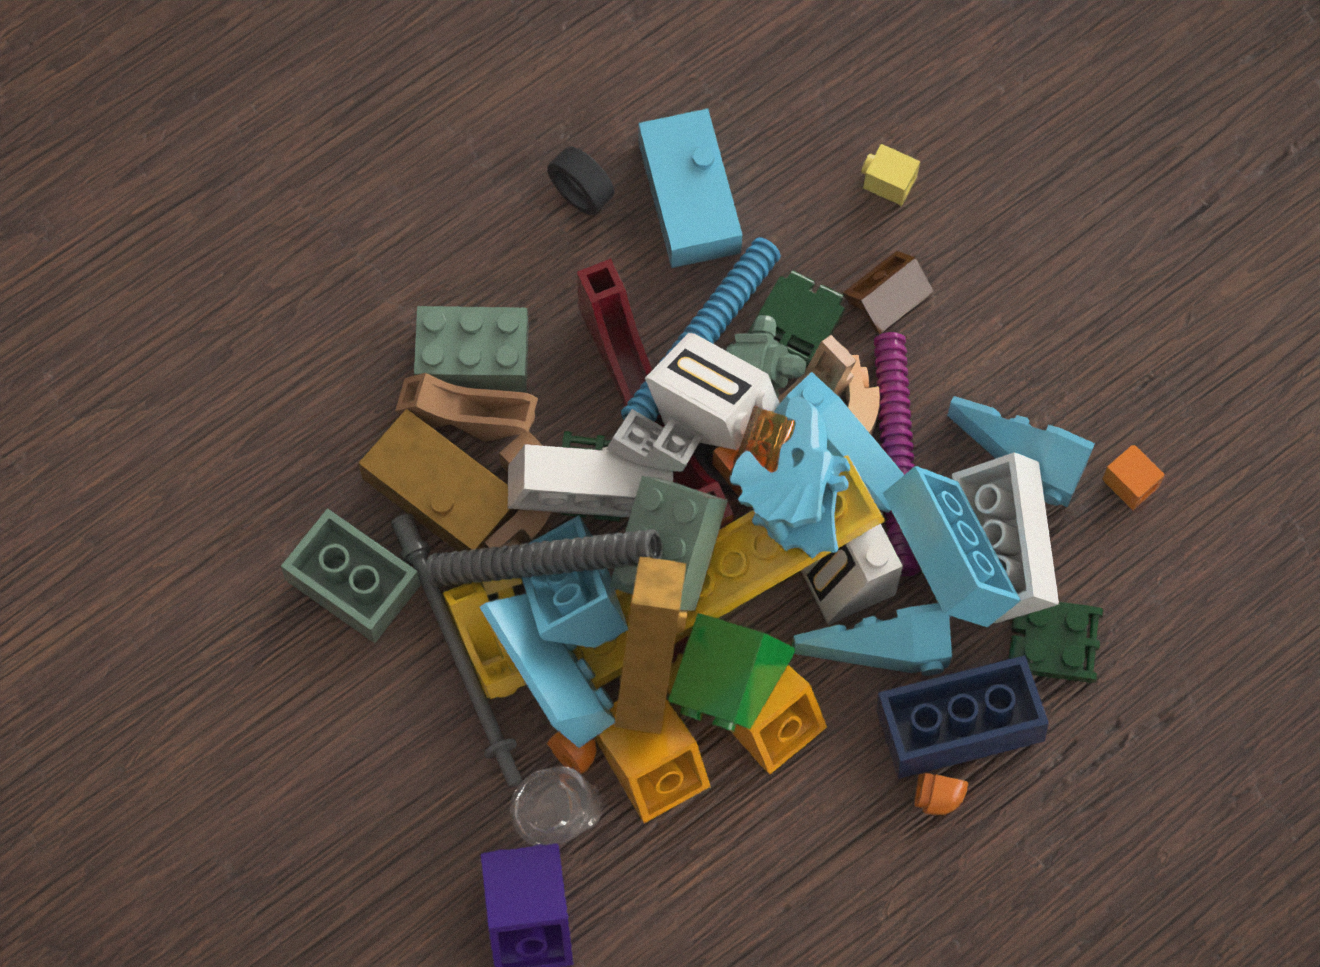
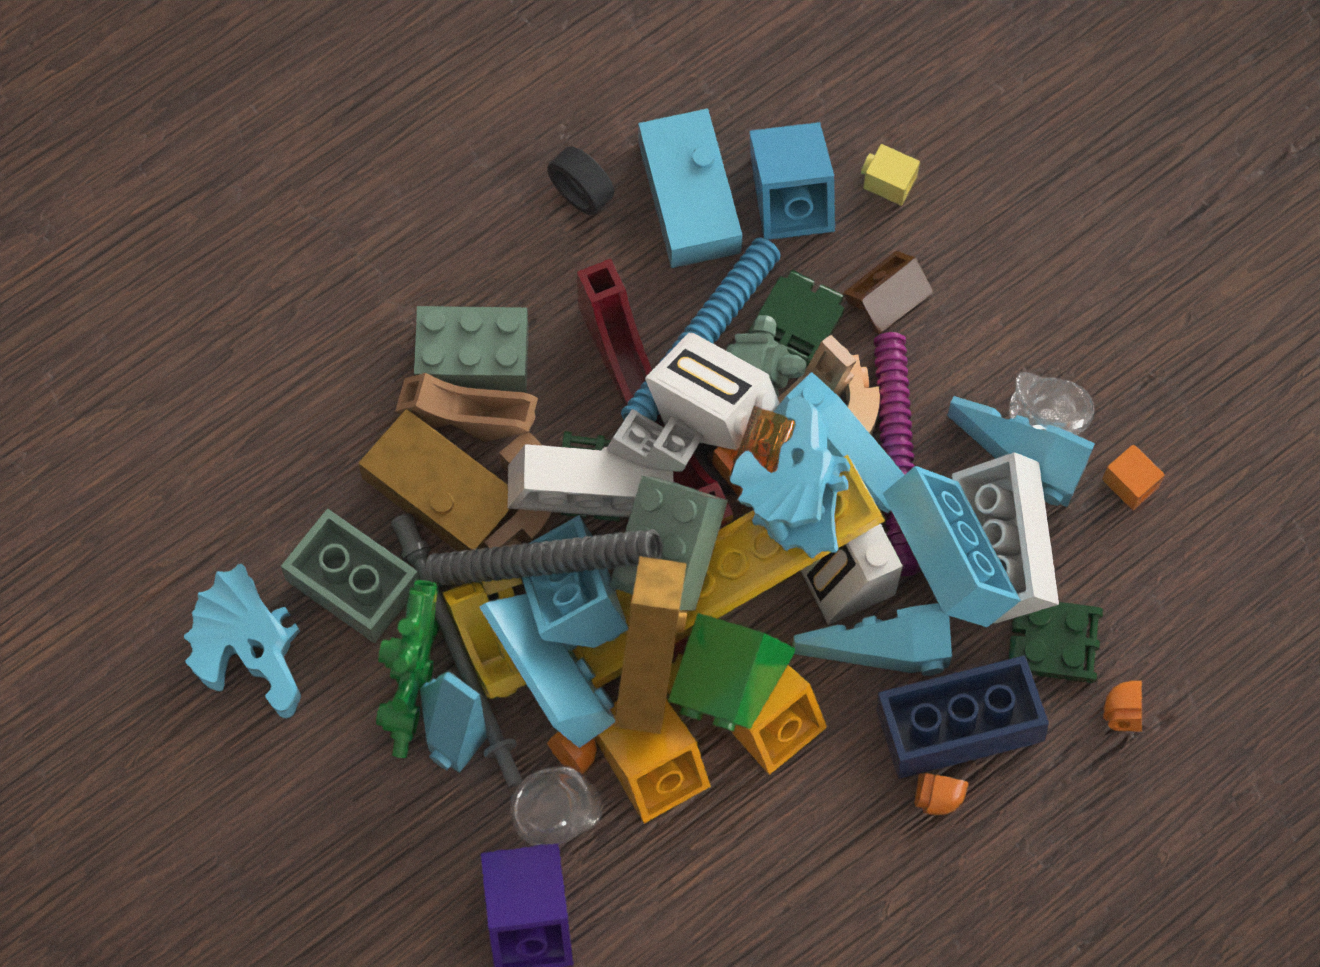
none -> medium azure animal [184,564,301,719]
none -> green plant [376,580,440,758]
none -> medium azure wedge [420,672,487,773]
none -> dark azure slope [749,122,835,240]
none -> clear piece [1009,372,1094,435]
none -> orange piece [1103,680,1142,732]

